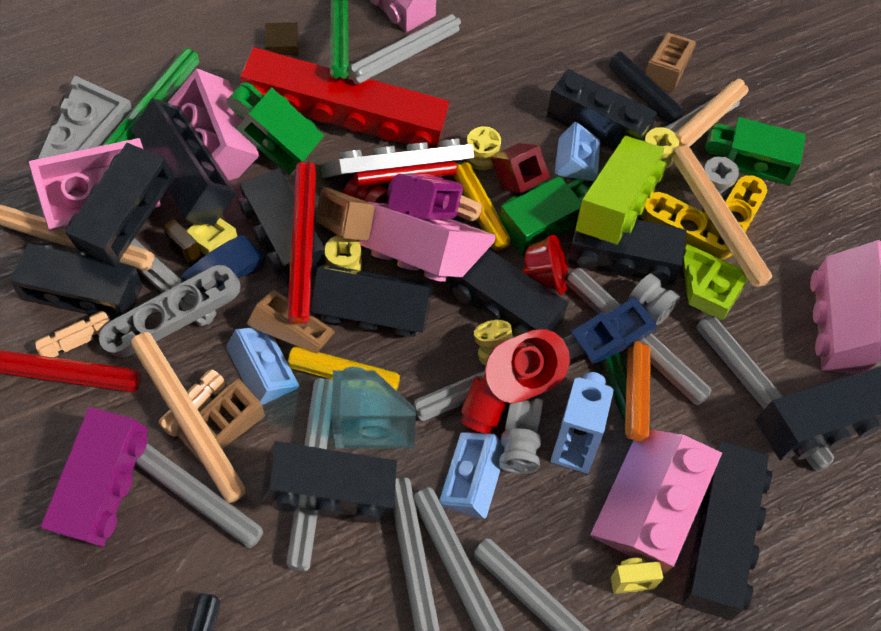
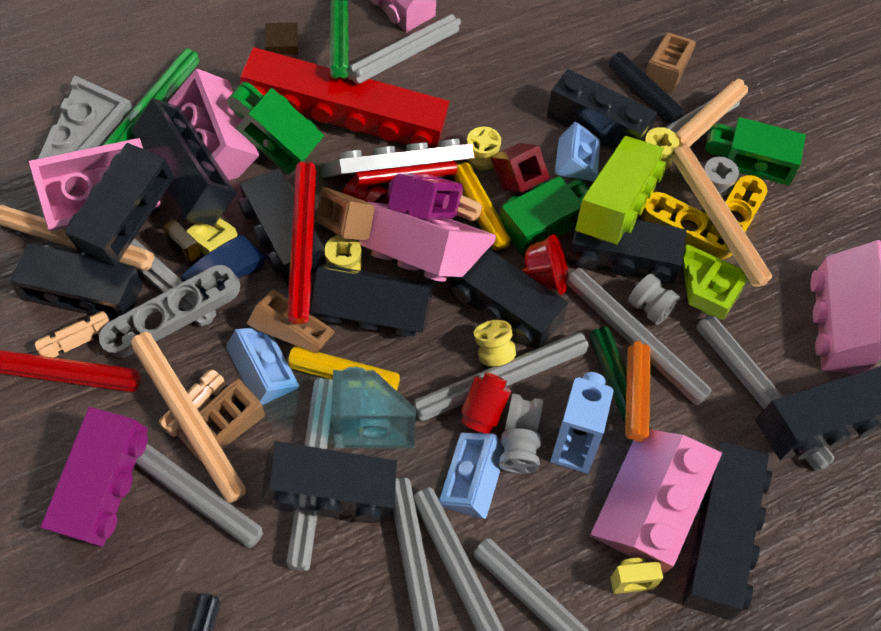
red piece [485,329,570,403] -> none
dark blue slope [571,296,657,364] -> none

